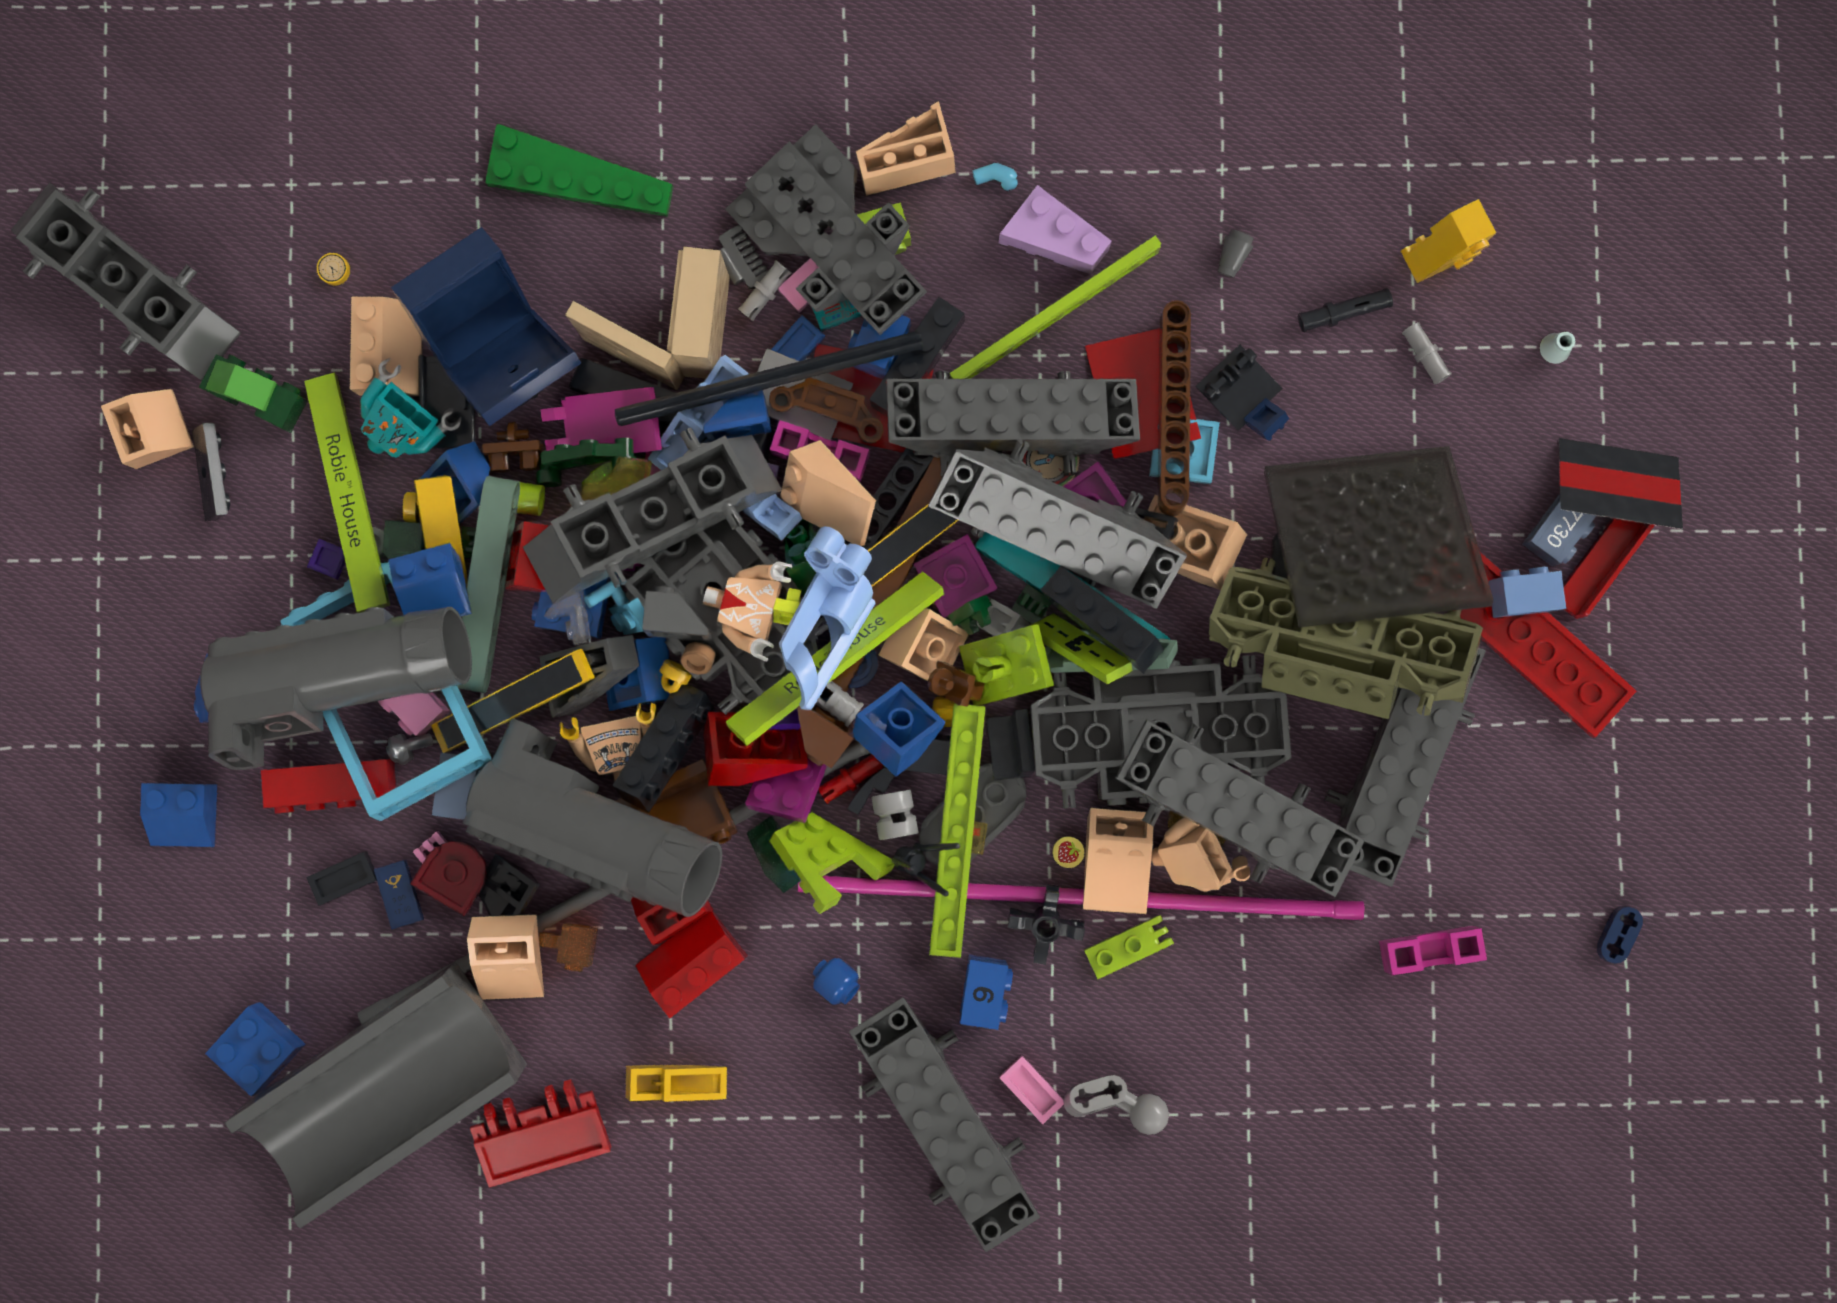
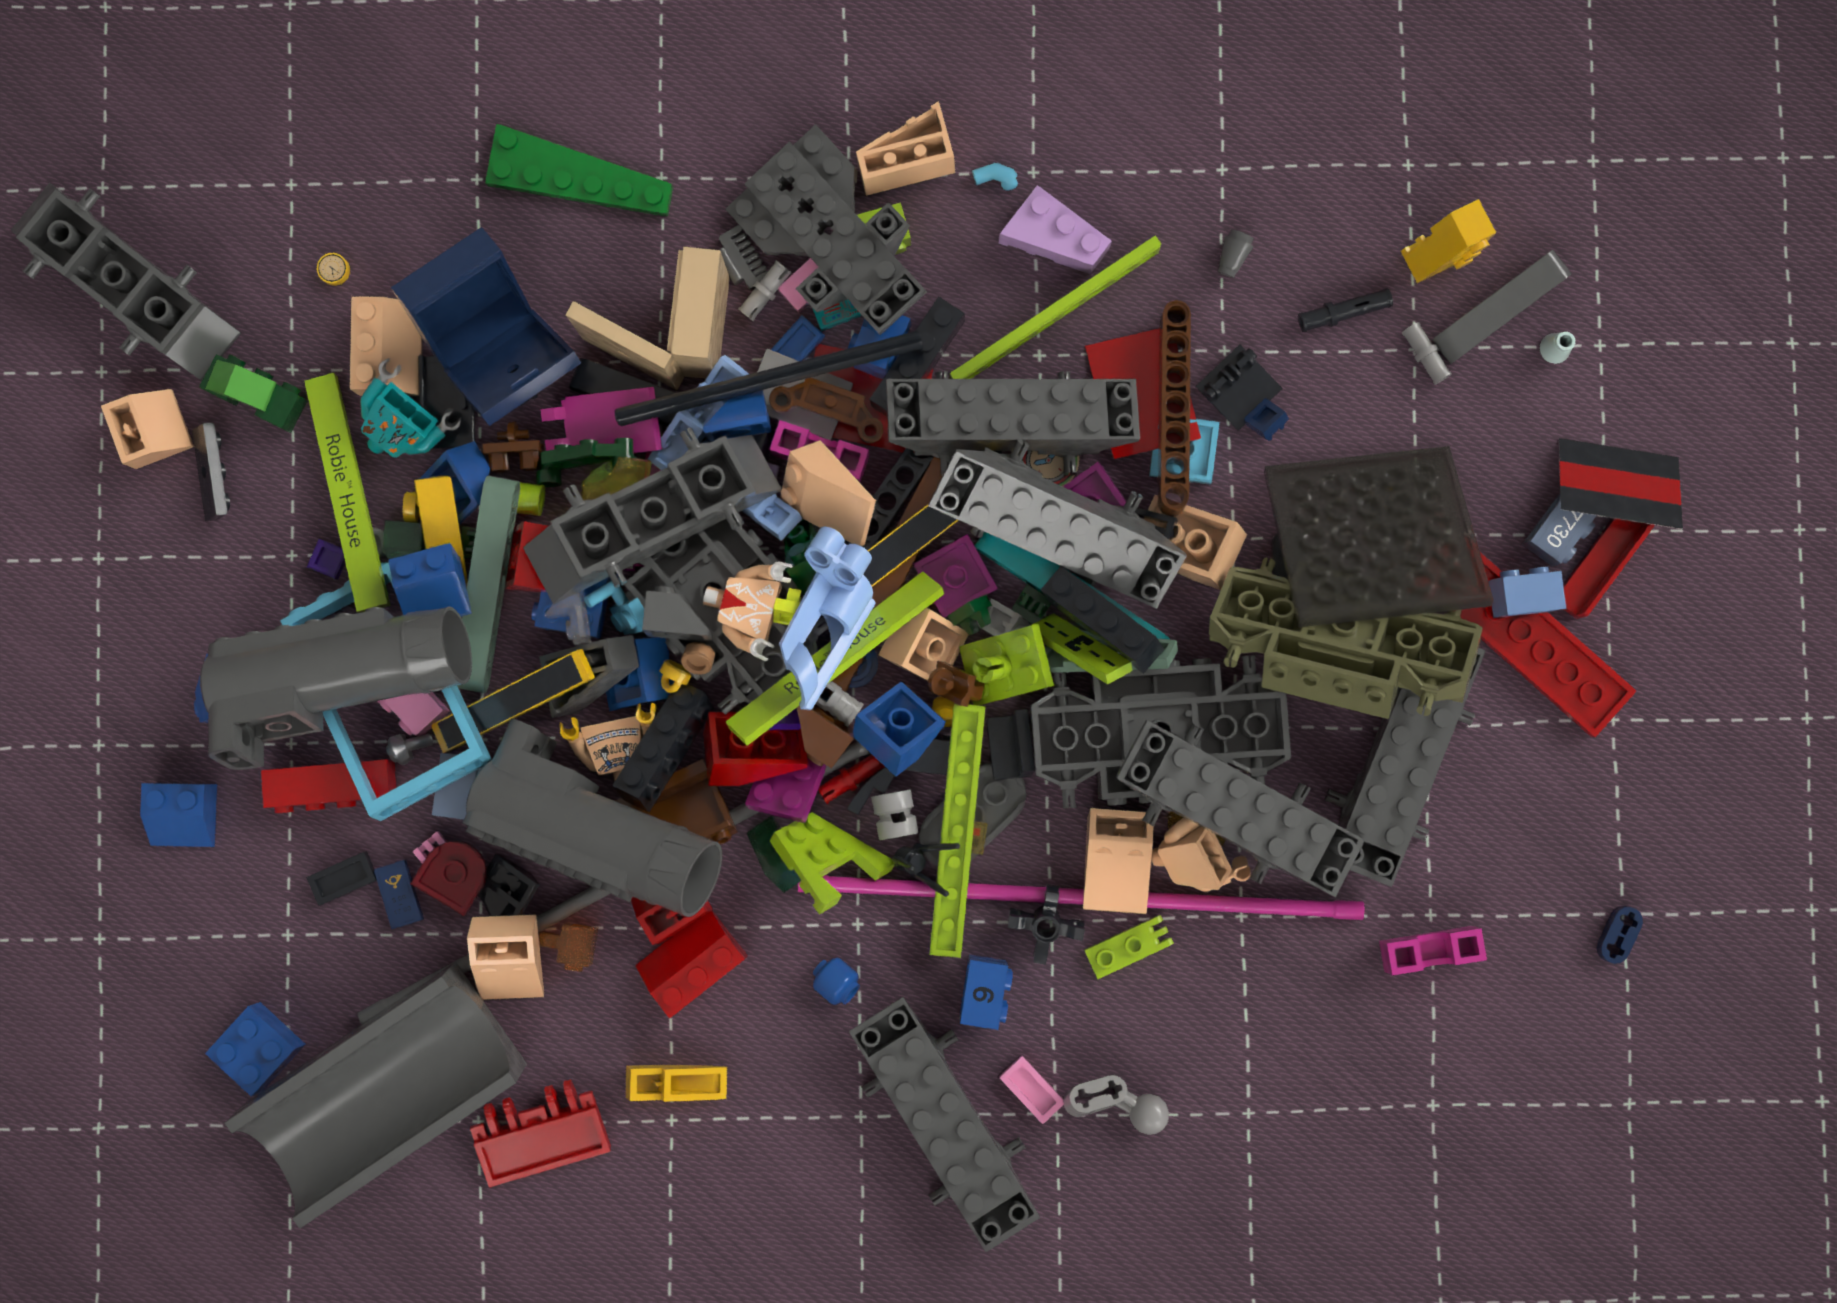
tile [1052,836,1084,868] -> none
none -> dark grey beam [1432,250,1572,364]

